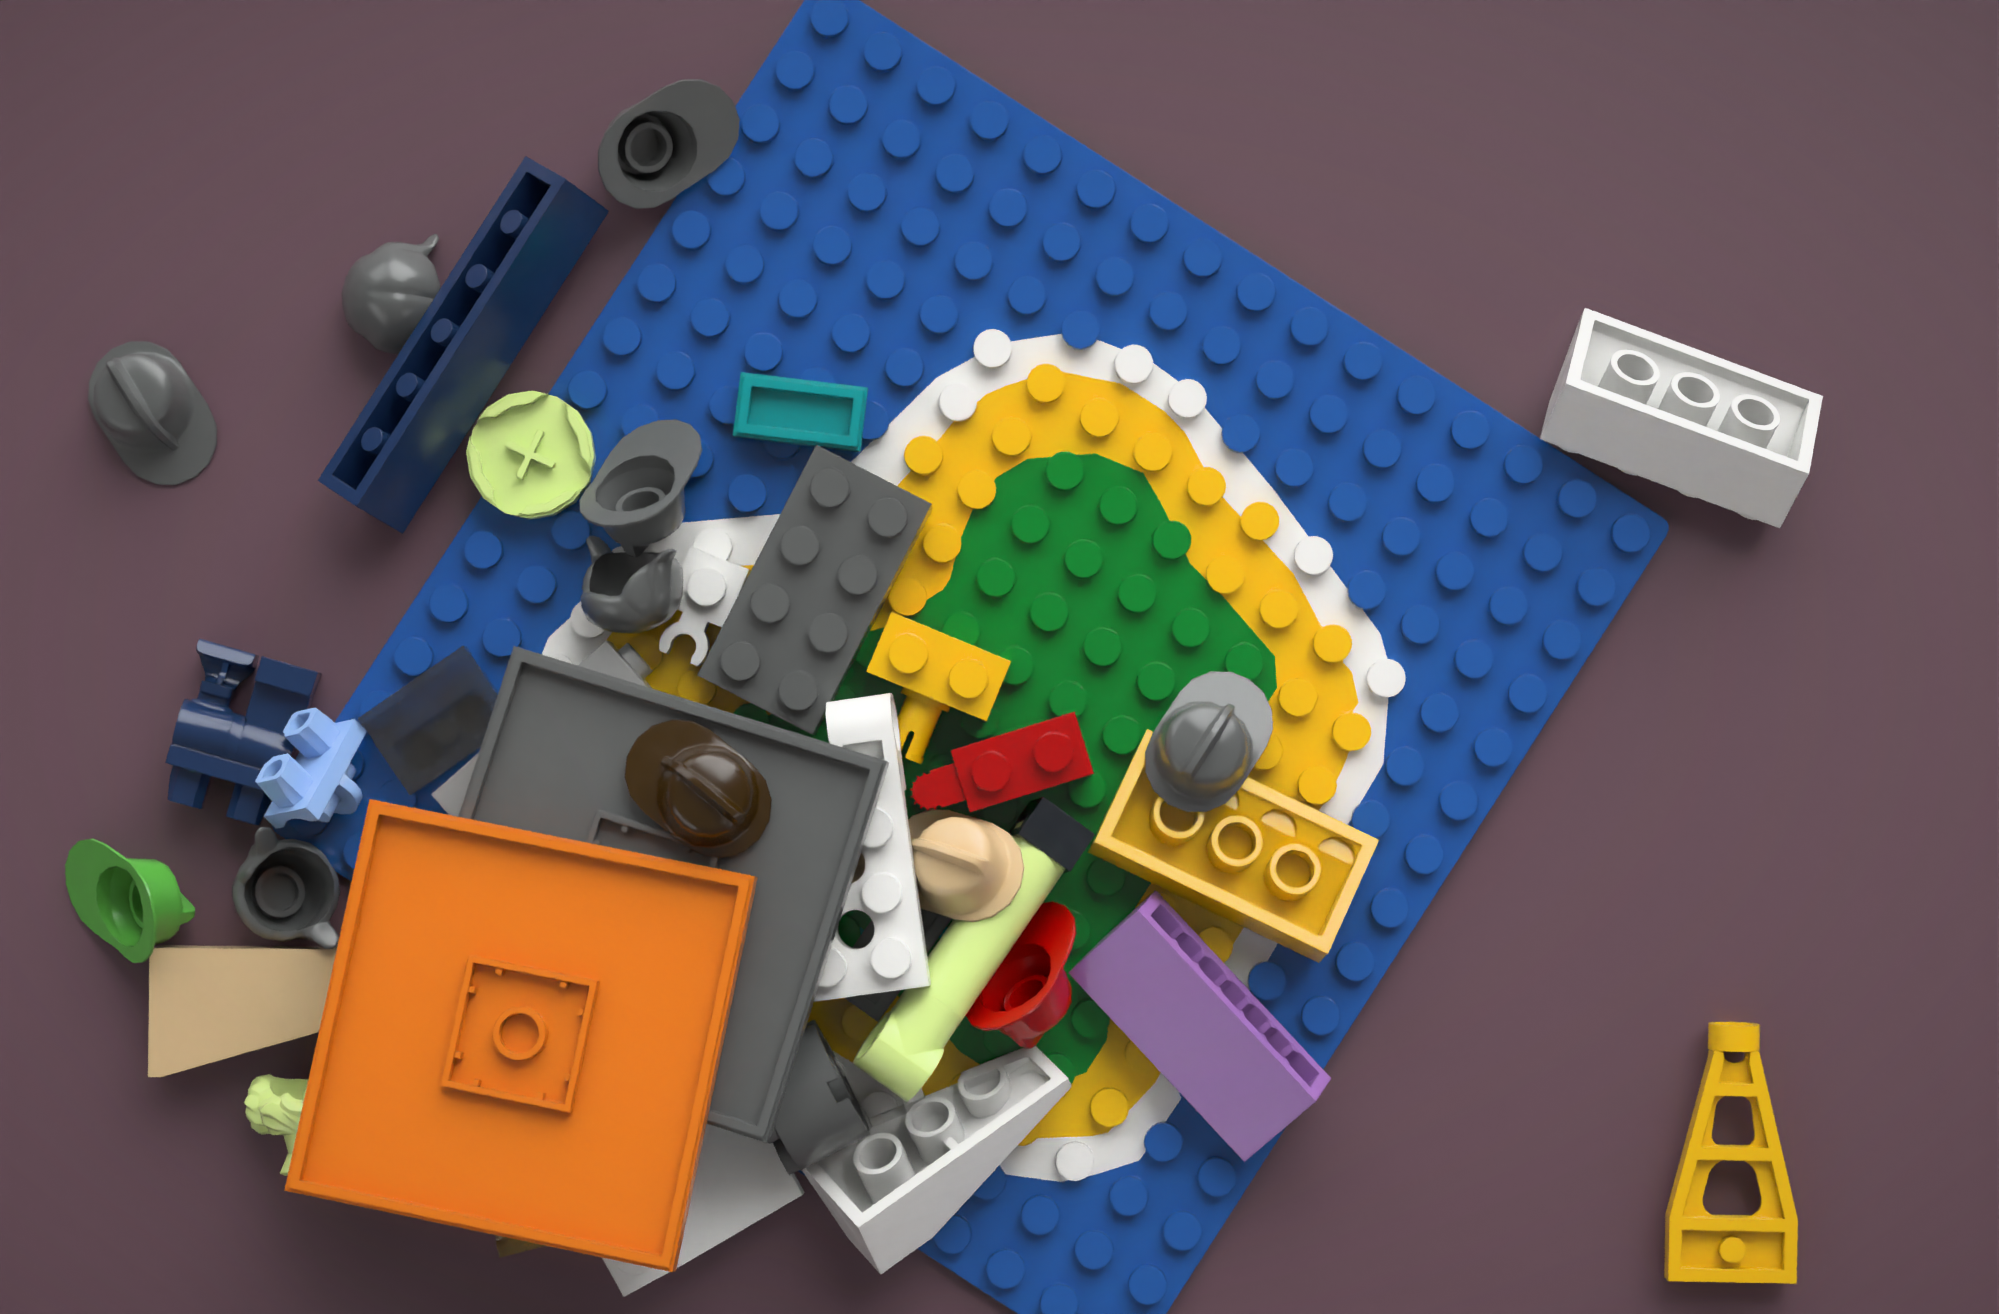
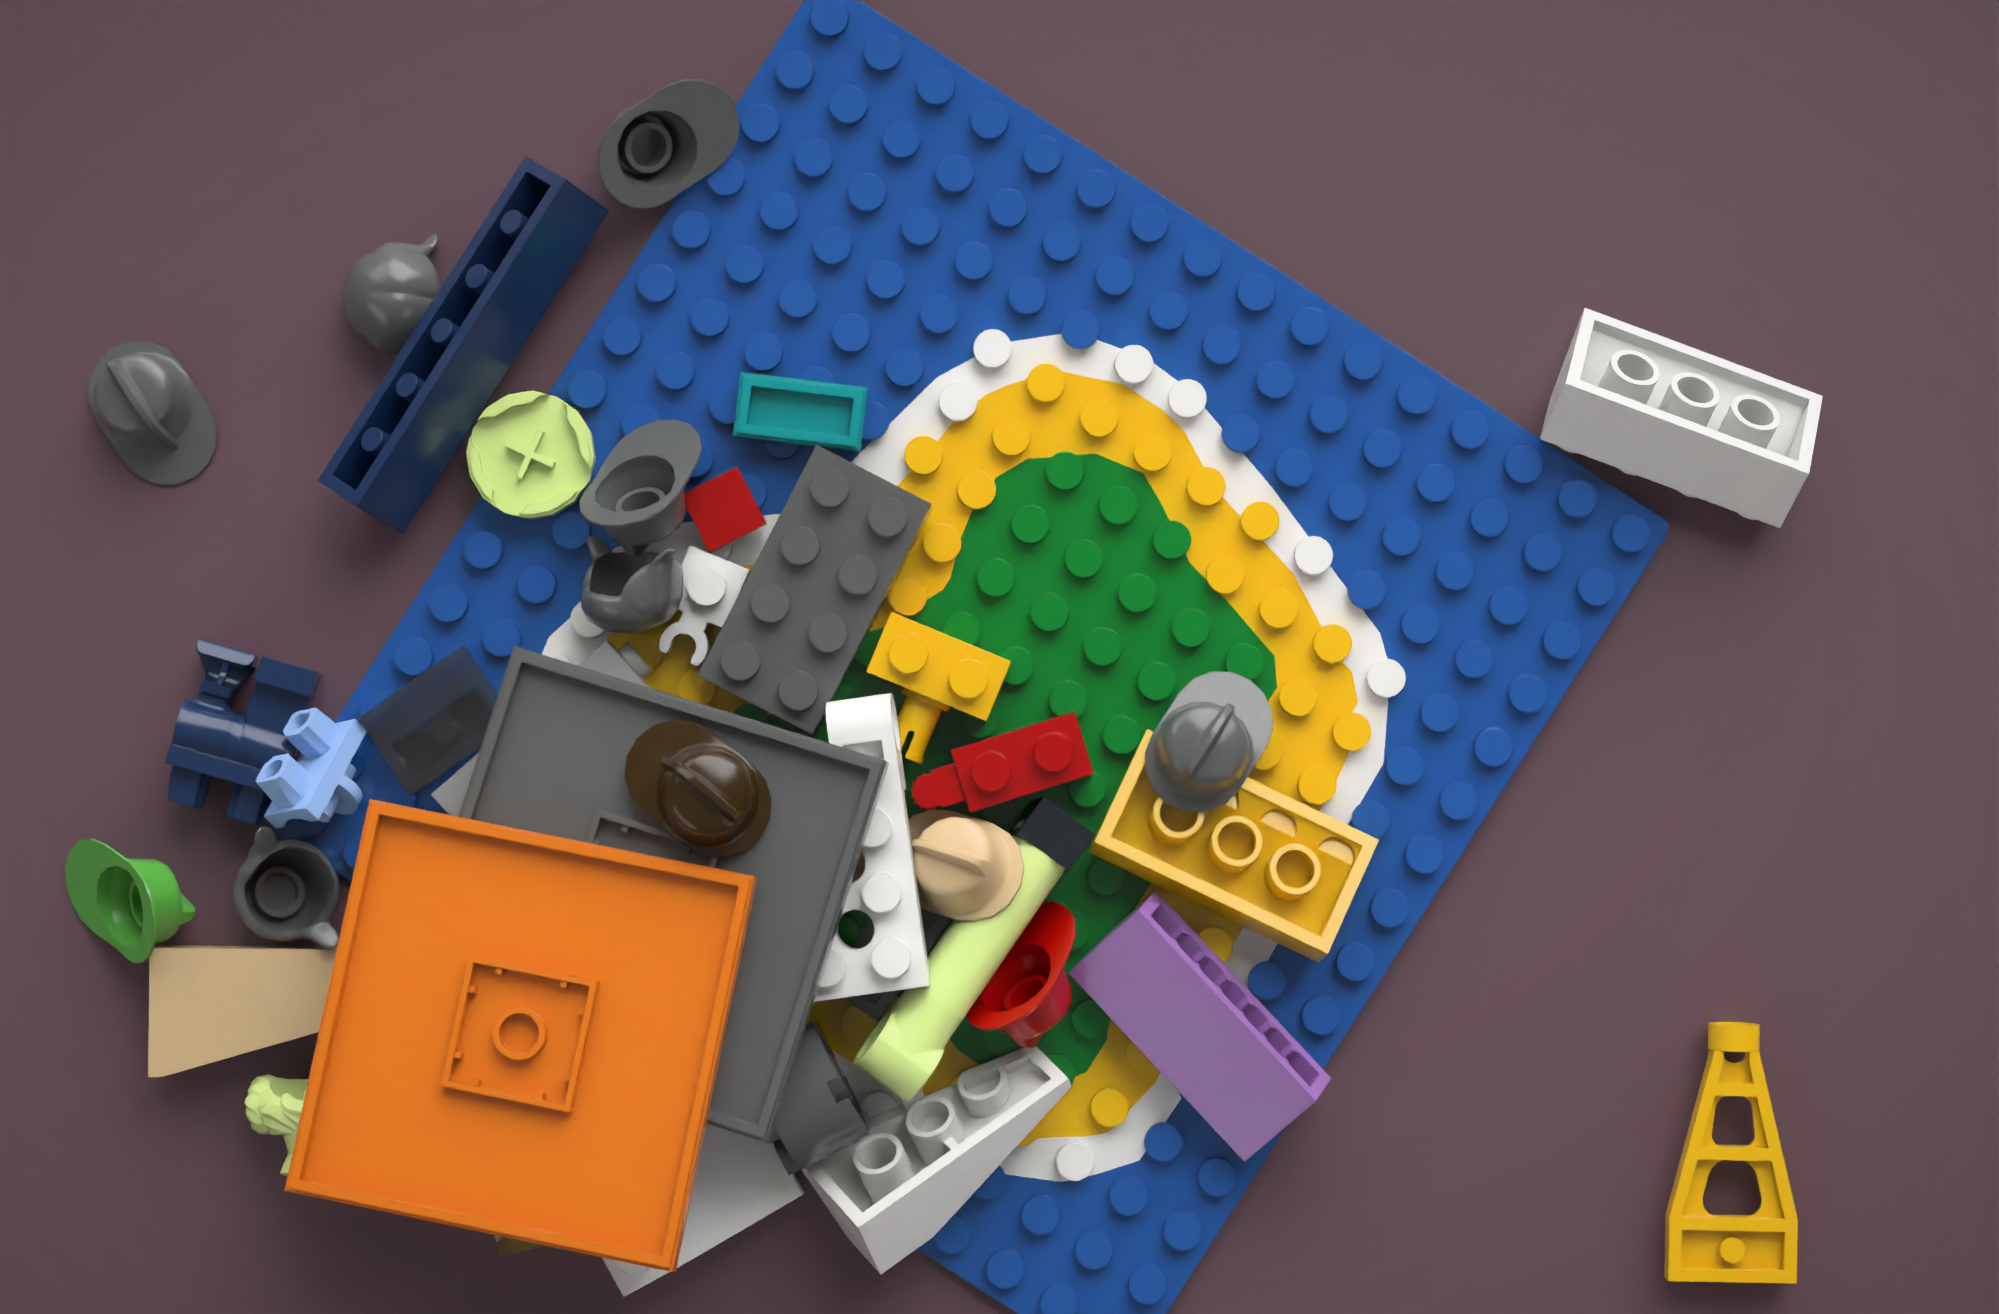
none -> red tile [684,467,767,554]

